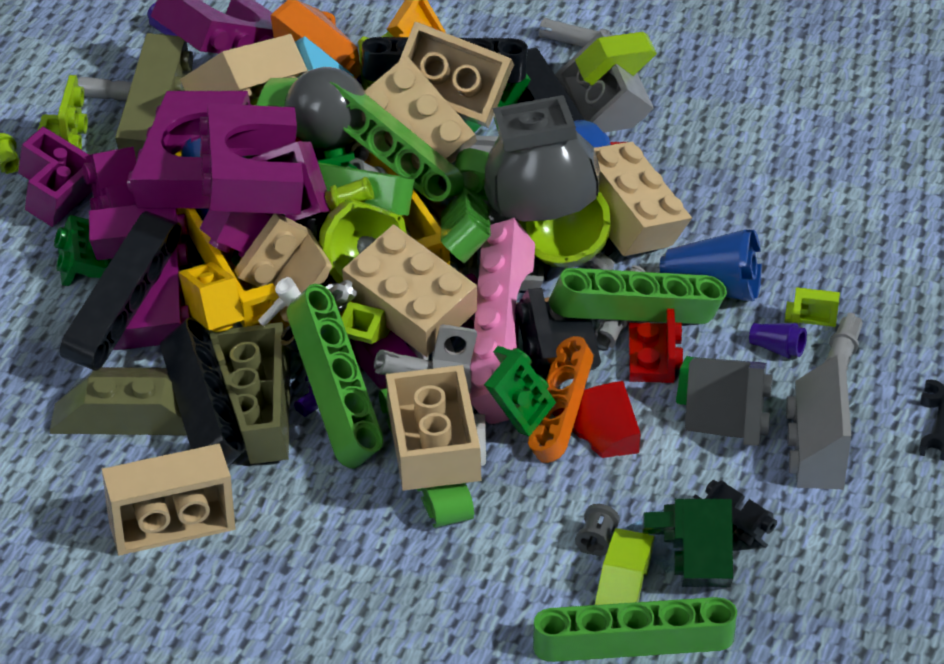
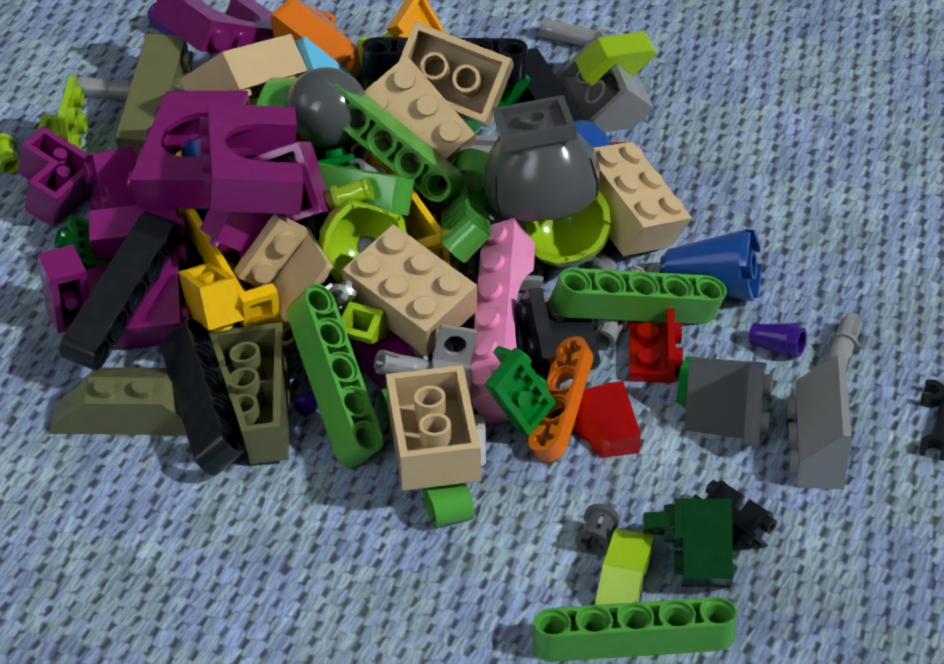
tan brick [101,443,236,556] -> none
white hand [258,277,301,327] -> none
lime bracket [784,287,840,327] -> none
none -> magenta brick [38,245,109,334]

